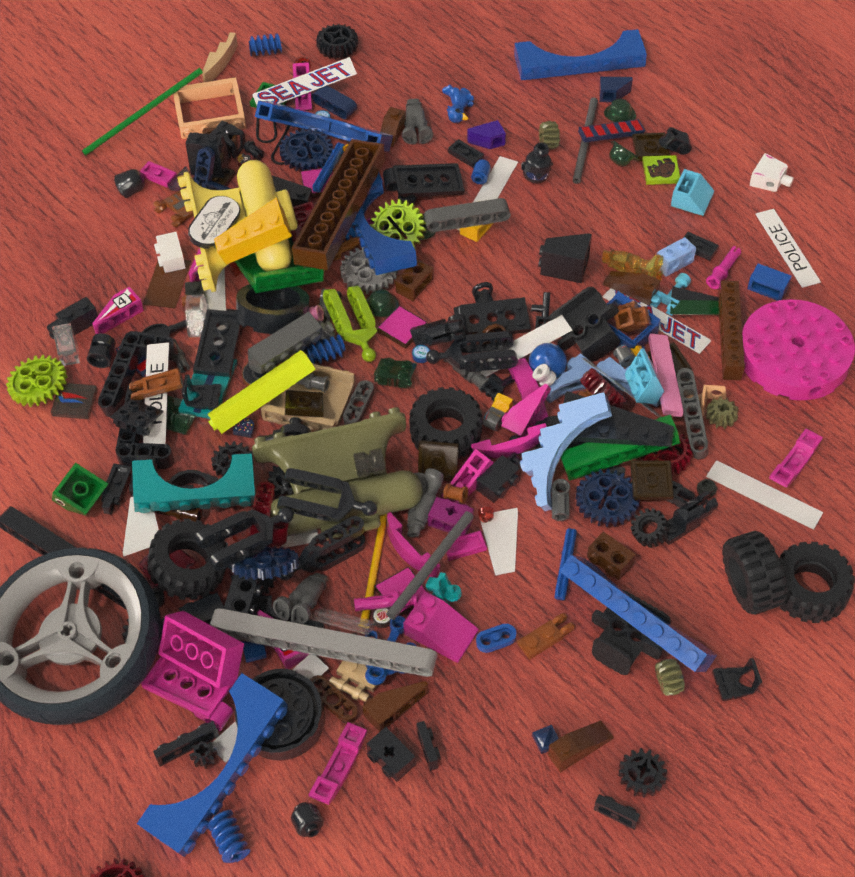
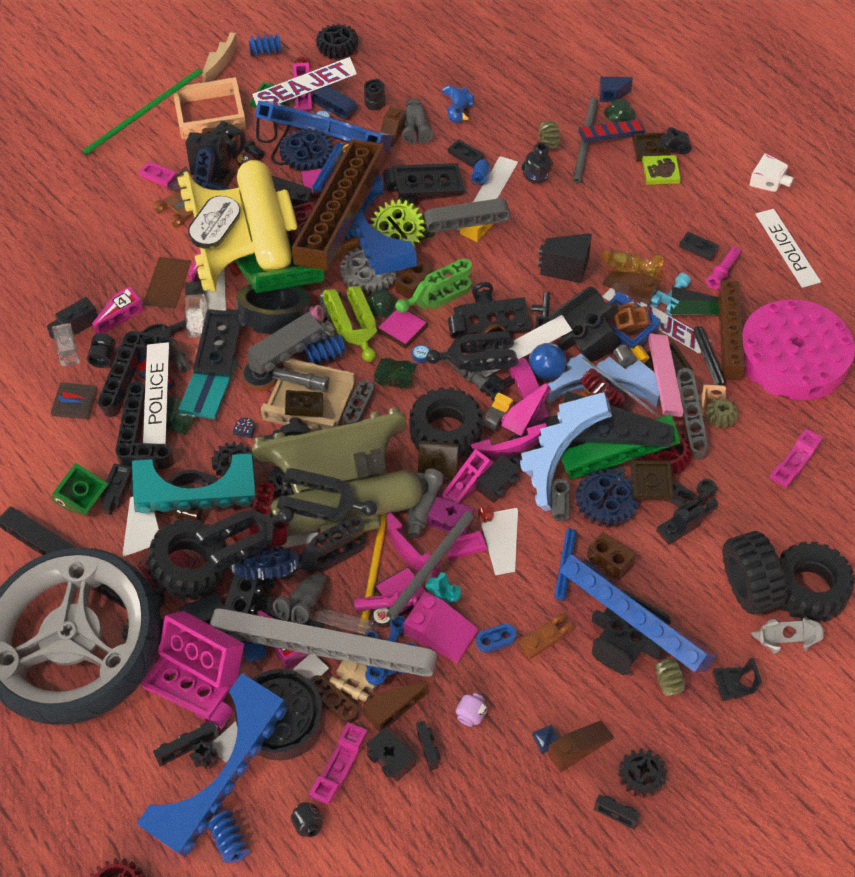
lime gear [6,355,68,407] -> none
black hinge [110,399,164,436] -> none
black hair [114,169,145,198] -> none
dark orange hinge [129,368,183,401] -> none
white brick [154,232,185,273] -> none
black piece [182,375,222,410] -> none
neon yellow brick [208,350,316,434] -> none
yellow wedge [214,197,292,265] -> none
black plate [410,319,466,346] -> none
dark orange bush [443,483,468,504] -> none
dark purple slope [467,120,506,149] -> none
blue arch [514,29,647,80] -> none
white wheel [532,364,556,386] -> none
clear green hat [609,140,639,167] -> none
medium azure slope [625,349,664,404] -> none
black tyre [631,508,670,548] -> none
light blue brick [655,237,696,277] -> none
medium azure slope [671,169,714,216] -> none
white sticker [706,460,823,530] -> none
blue brick [747,263,791,301] -> none
none -> black wheel [364,79,386,111]
none -> bright green piece [395,259,472,313]
none -> lavender head [456,693,487,727]
none -> black axle [693,326,726,386]
none -> light grey piece [751,617,825,654]

